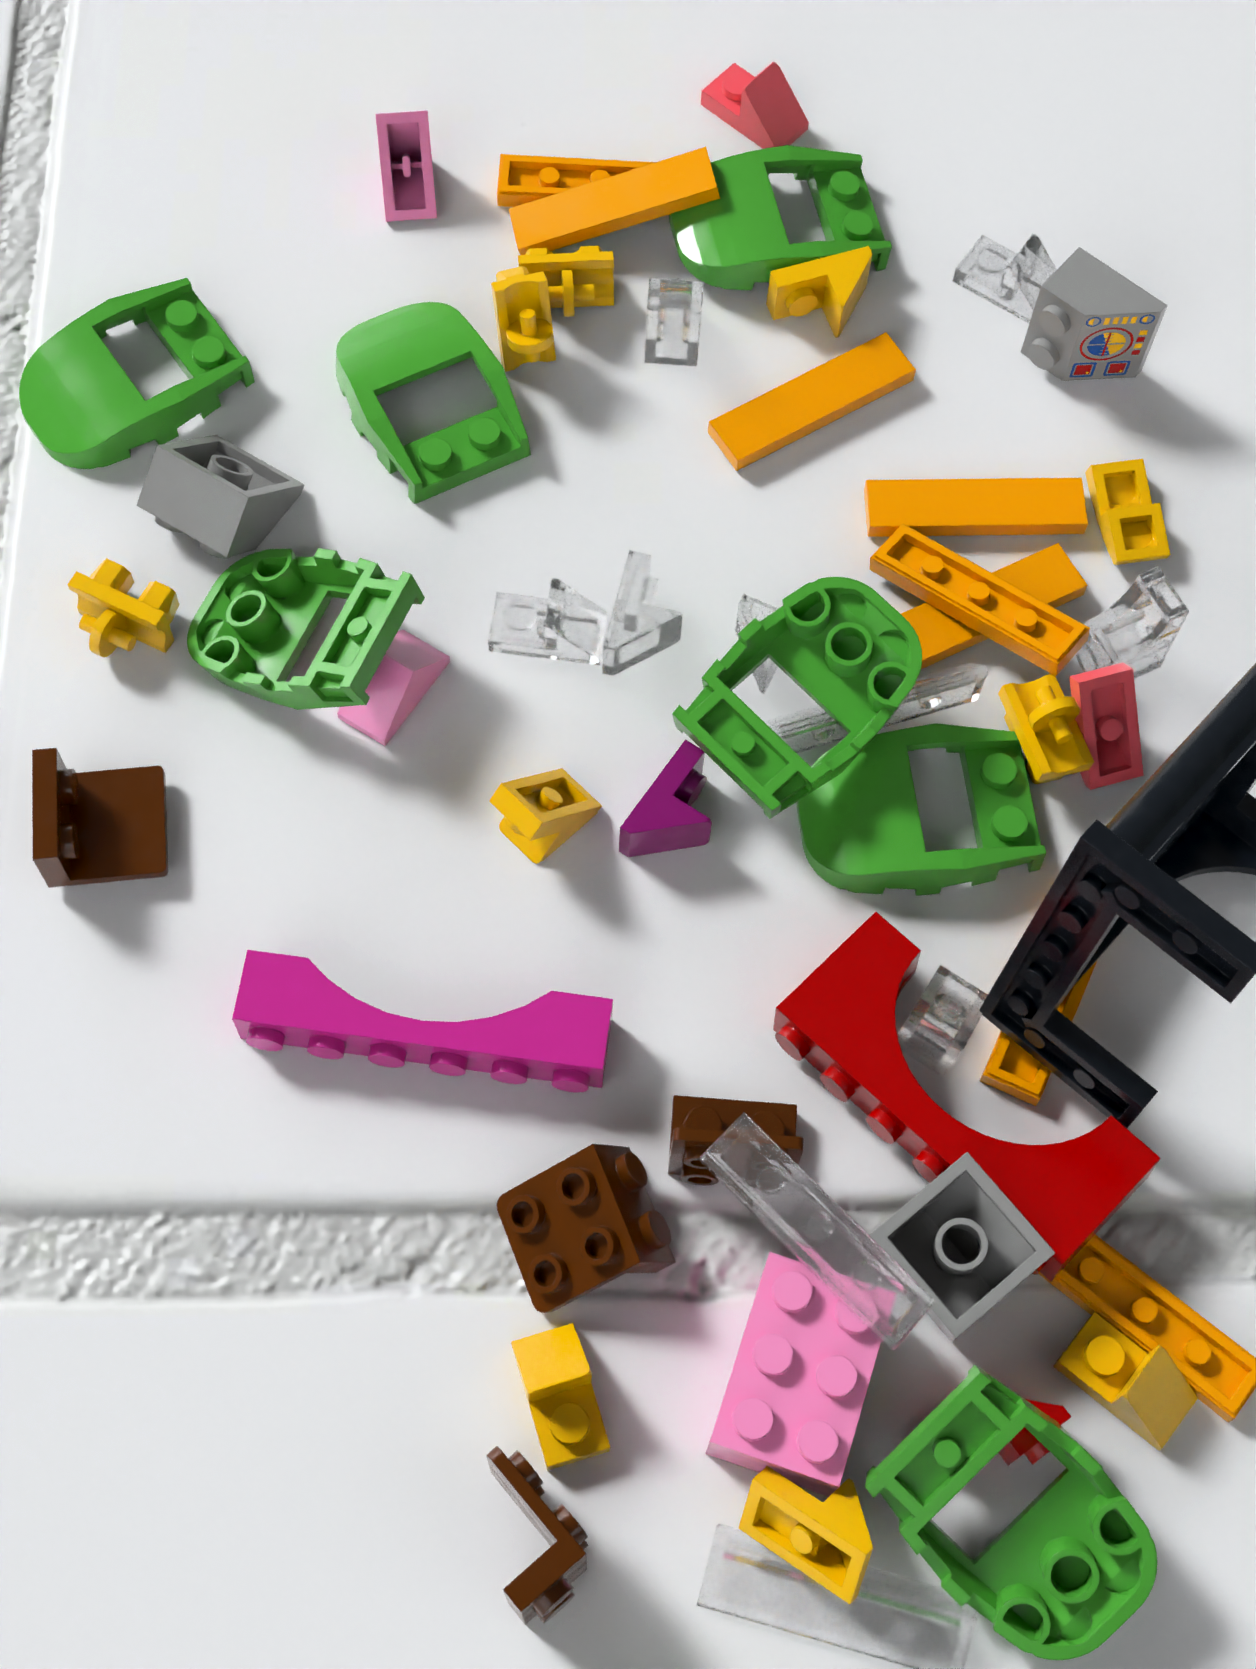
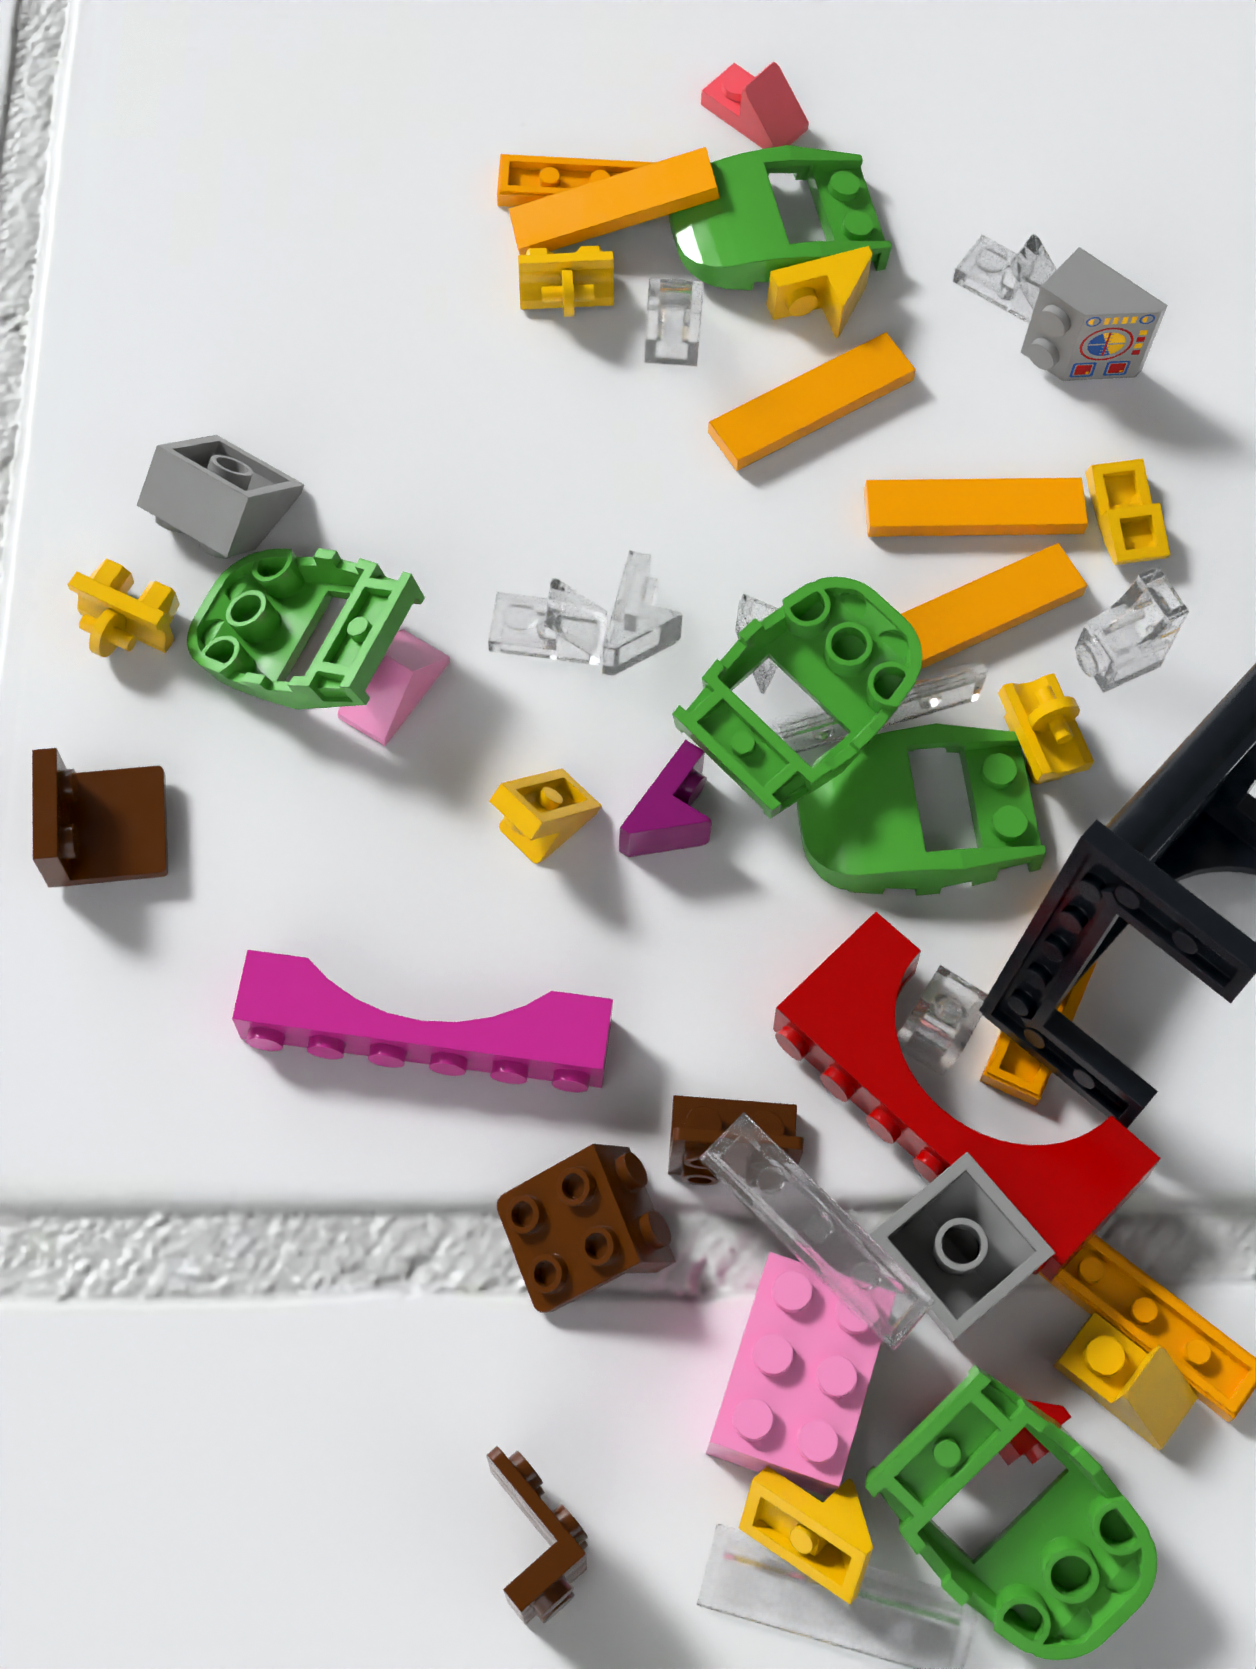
bright green slope [19,278,255,469] -> none
bright green slope [336,302,531,504] -> none
bright pink slope [375,110,437,222] -> none
yellow hips [491,266,556,372] -> none
yellow slope [511,1323,611,1471] -> none
light orange tile [870,524,1090,676] -> none
coral slope [1069,662,1144,790] -> none

